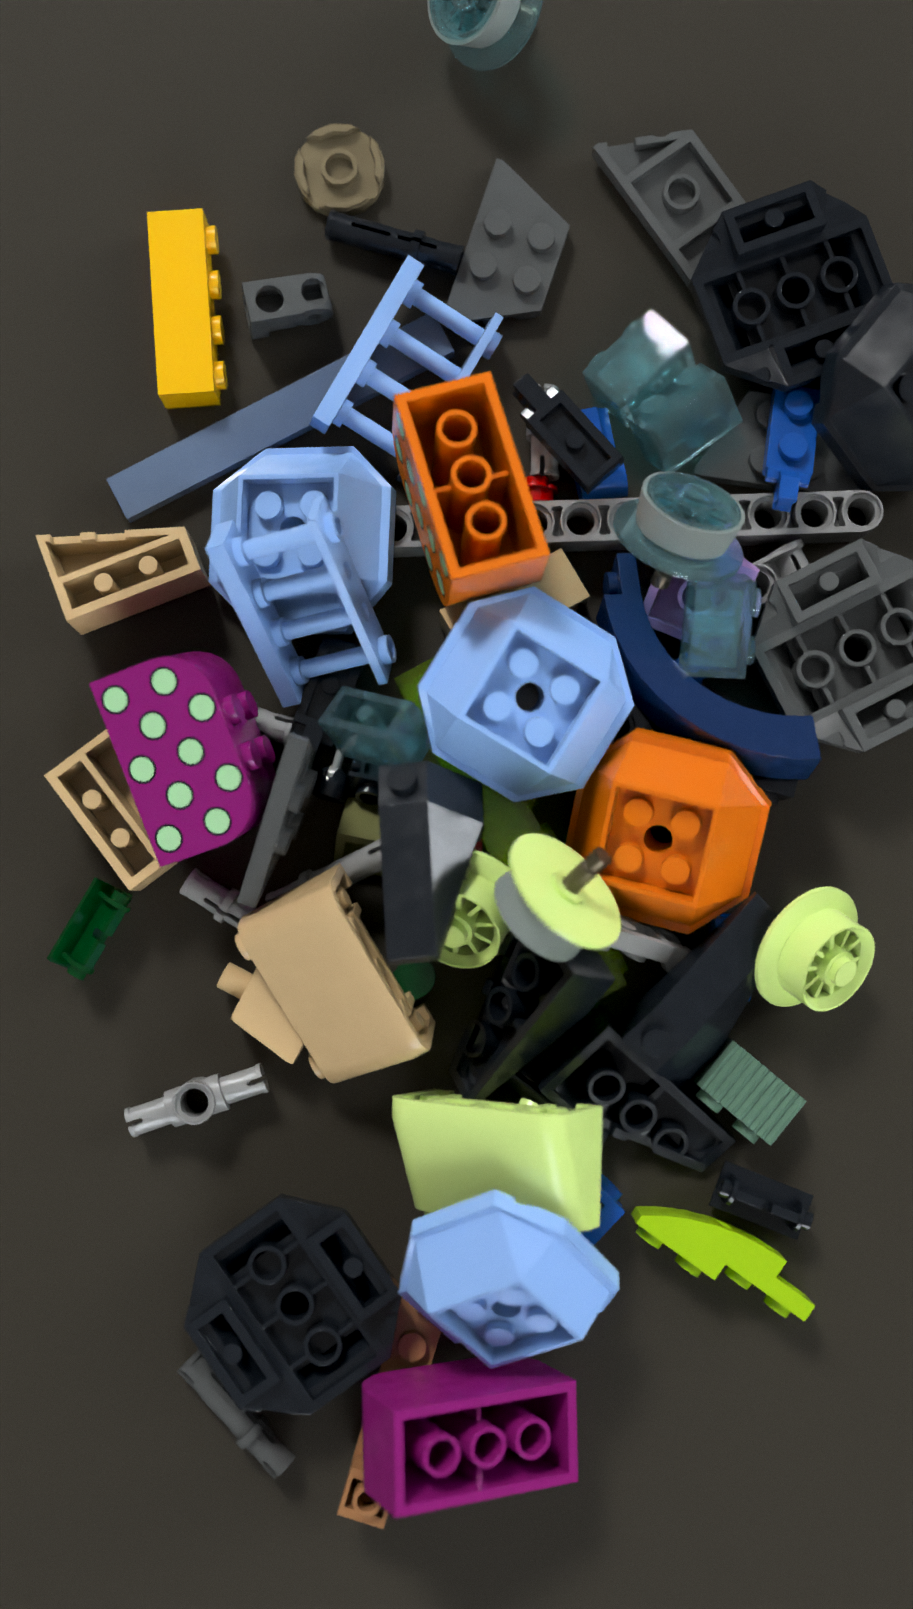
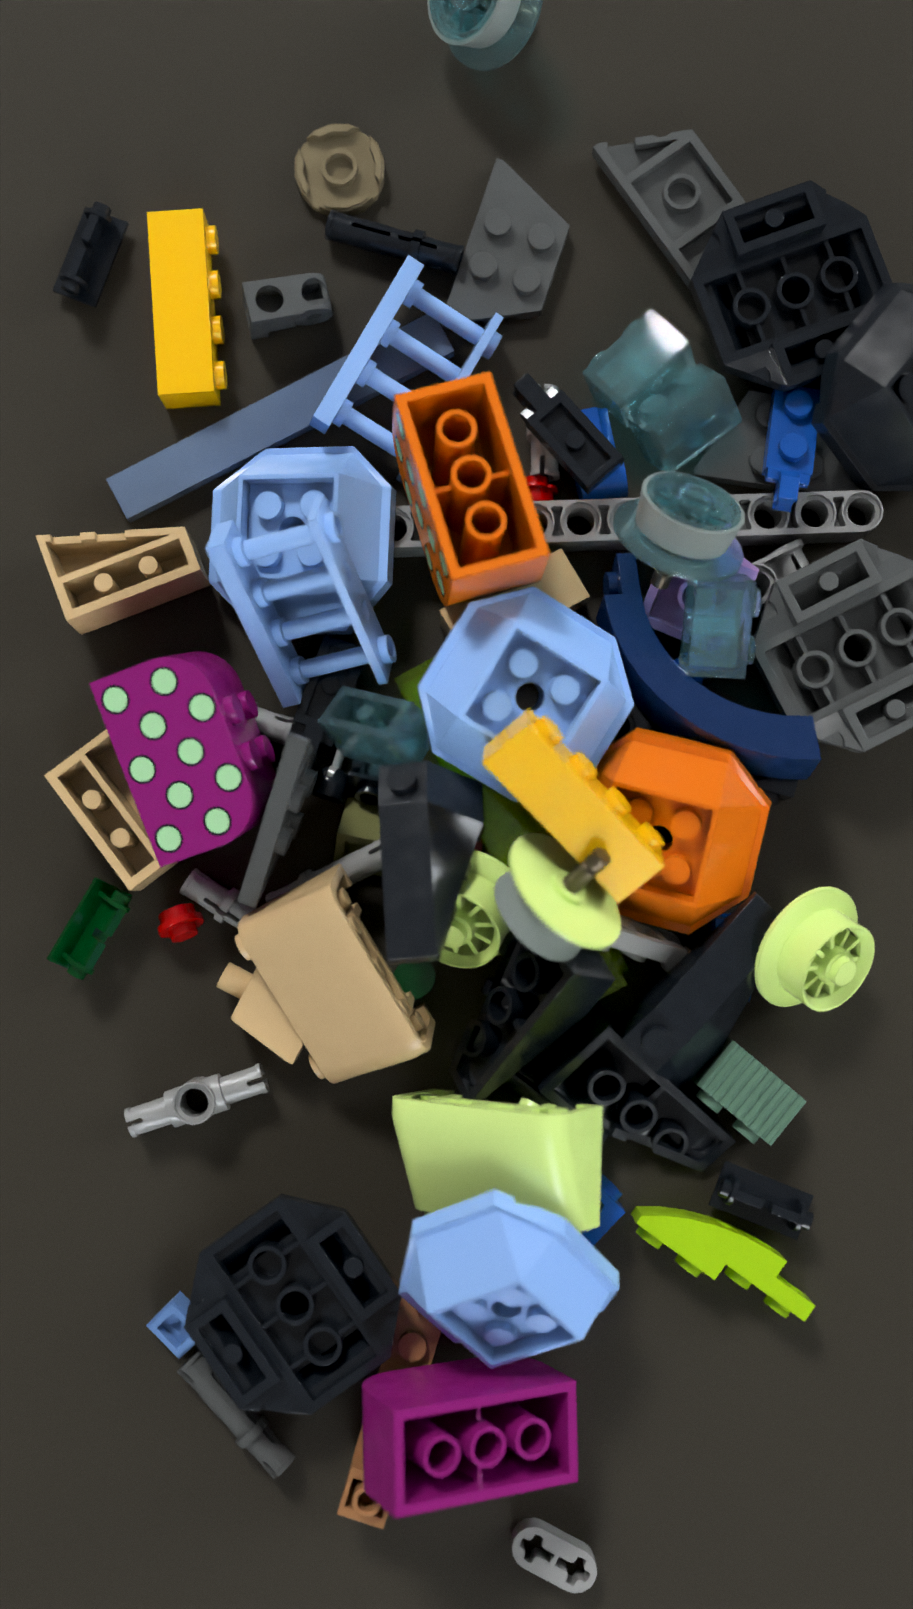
none -> black hinge [52,202,129,308]
none -> medium blue tile [146,1291,195,1359]
none -> red plate [157,903,204,943]
none -> yellow brick [482,708,664,903]
none -> light grey beam [511,1517,597,1593]

